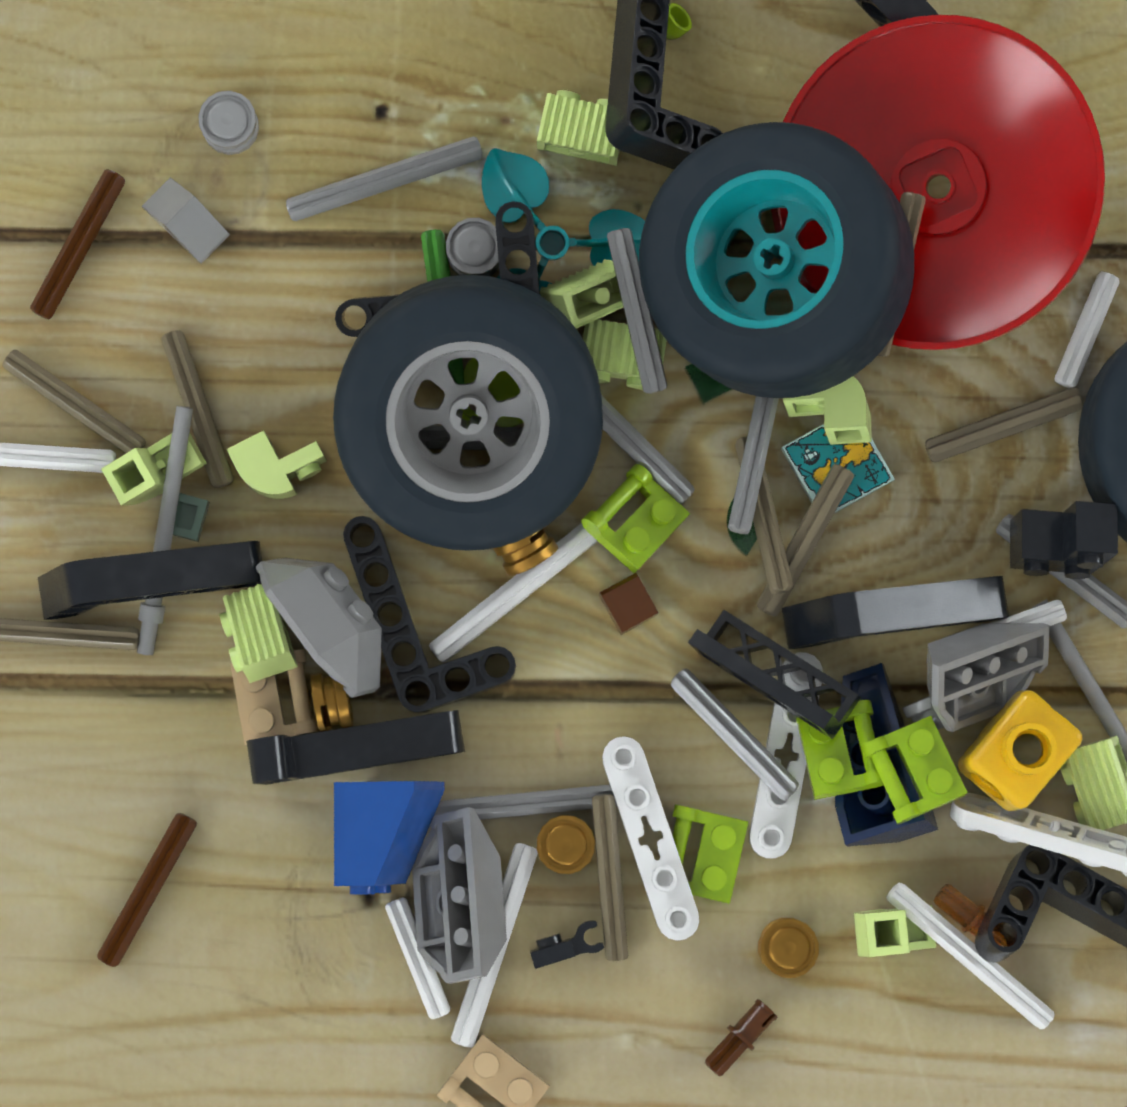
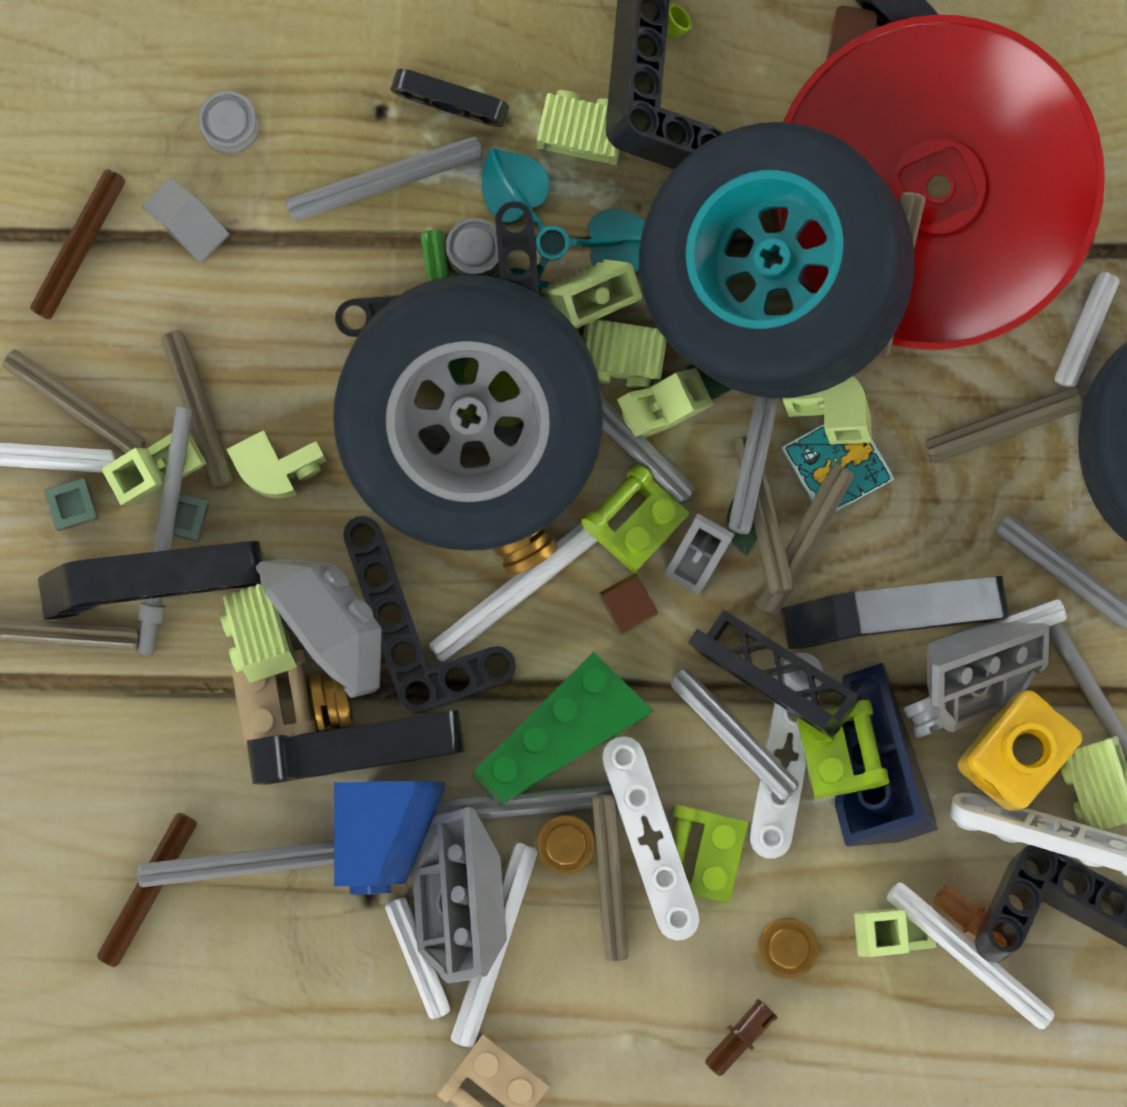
black plate [530,920,604,969] -> none
light grey axle [607,228,667,393] -> none
lime plate [861,716,968,824] -> none
black brick [1010,501,1118,579] -> none
none -> sand green plate [44,478,99,531]
none -> light grey axle [137,840,334,887]
none -> black beam [390,69,510,127]
none -> green wedge [471,652,653,806]
none -> yellowish green brick [617,368,714,438]
none -> light grey slope [663,514,735,595]
none -> reddish brown piece [826,5,878,59]

